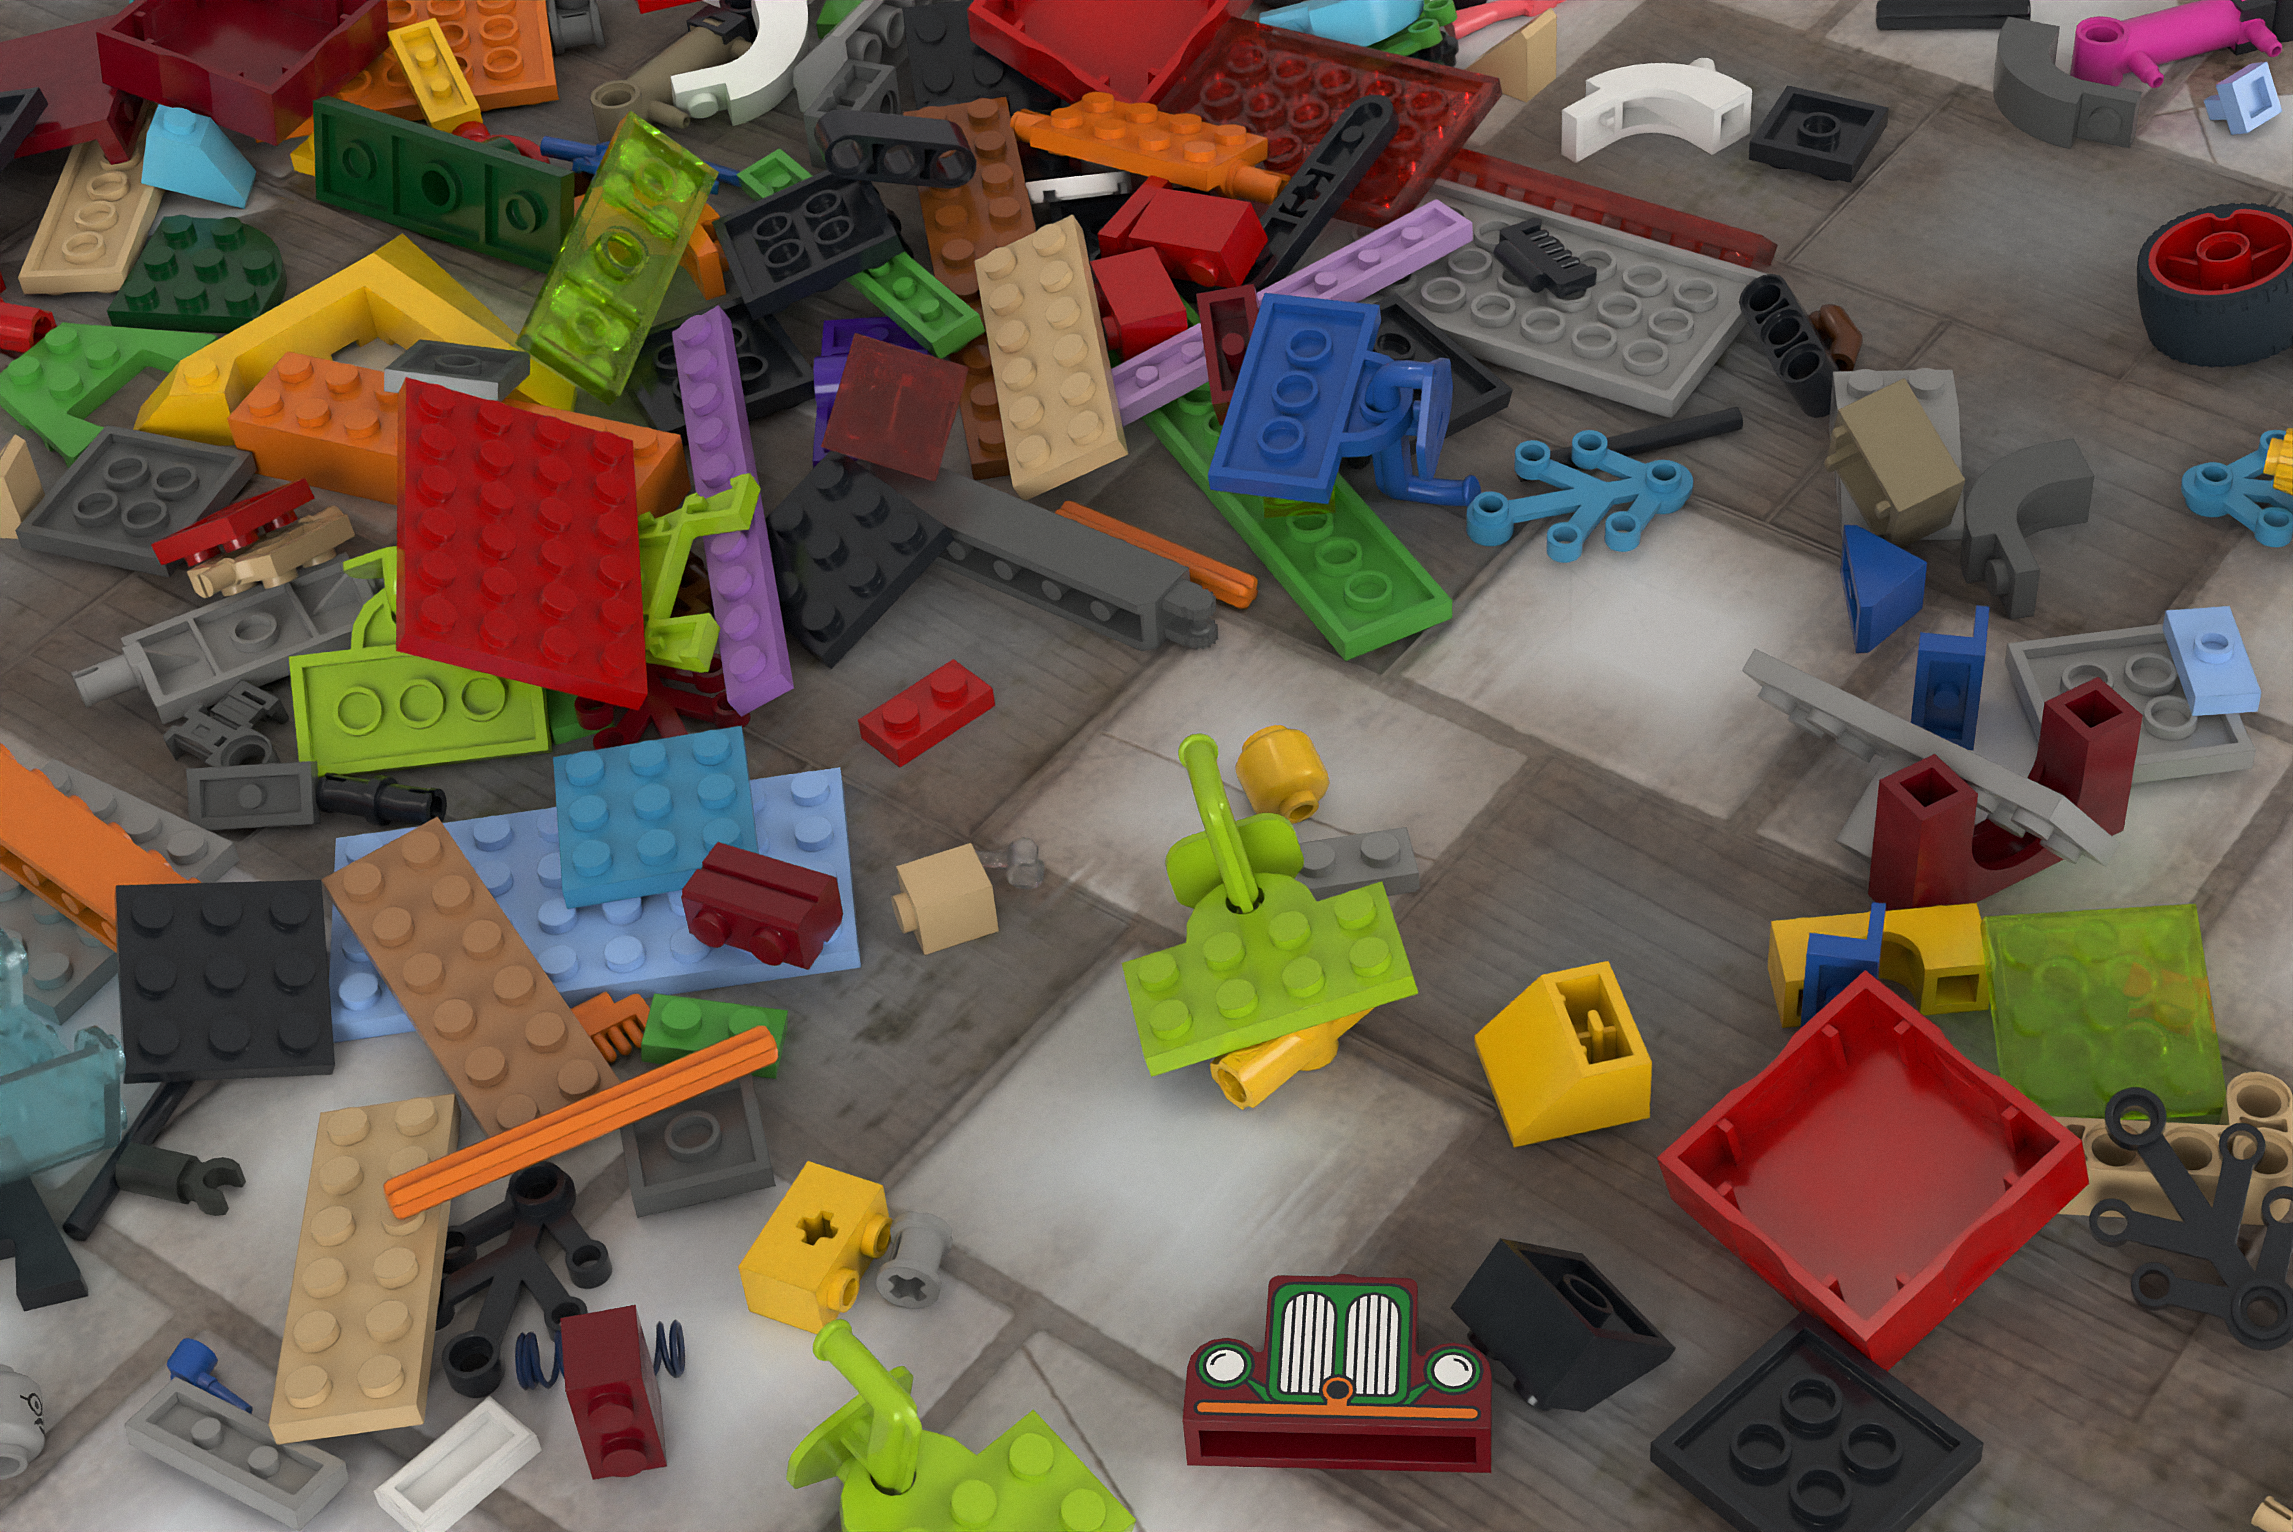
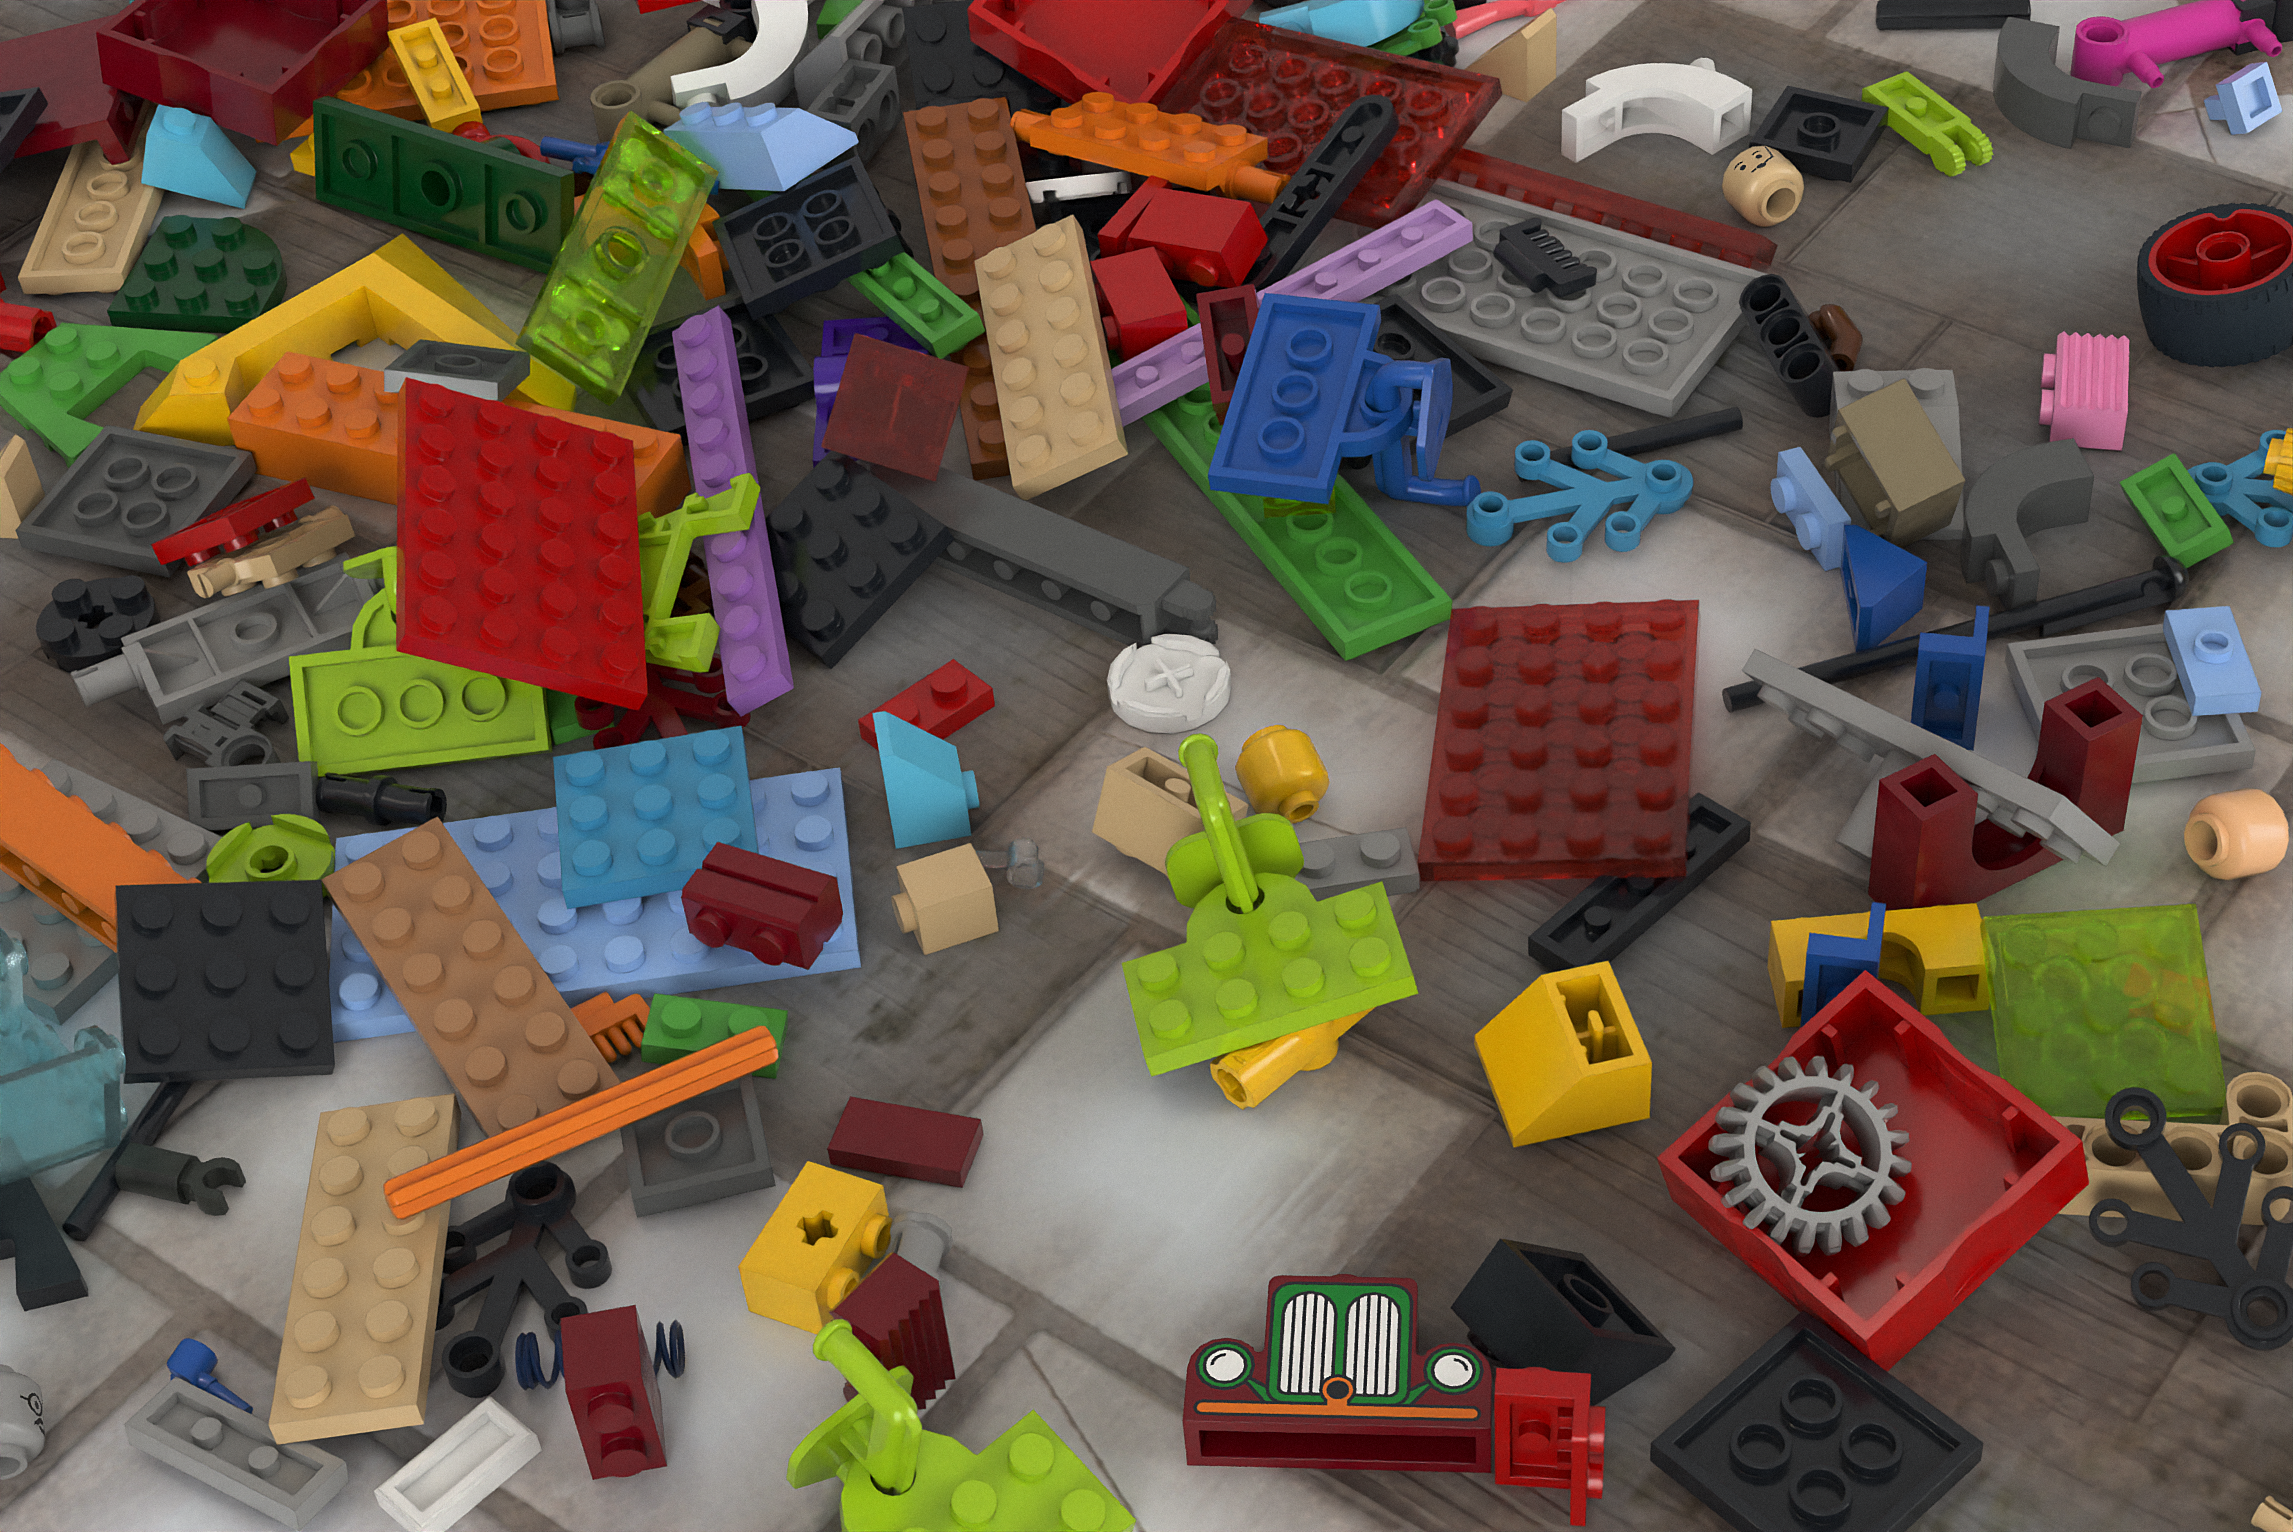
black beam [814,109,977,189] -> none
orange axle [1055,500,1259,609] -> none
none -> black plate [36,575,161,673]
none -> lime plate [206,814,335,898]
none -> light blue slope [663,102,859,191]
none -> dark red tile [827,1096,984,1188]
none -> dark red brick [829,1252,956,1410]
none -> medium azure slope [872,711,980,849]
none -> tan brick [1092,747,1249,879]
none -> white tile [1107,634,1232,734]
none -> clear red plate [1417,599,1701,882]
none -> red bracket [1494,1367,1606,1526]
none -> black plate [1528,792,1751,972]
none -> light grey gear [1708,1056,1912,1257]
none -> tan head [1722,146,1804,227]
none -> black bar [1722,555,2189,713]
none -> light blue plate [1770,447,1851,571]
none -> lime hinge [1861,71,1994,177]
none -> bright pink brick [2039,331,2129,451]
none -> bright green plate [2119,453,2234,568]
none -> light nougat head [2184,788,2289,880]

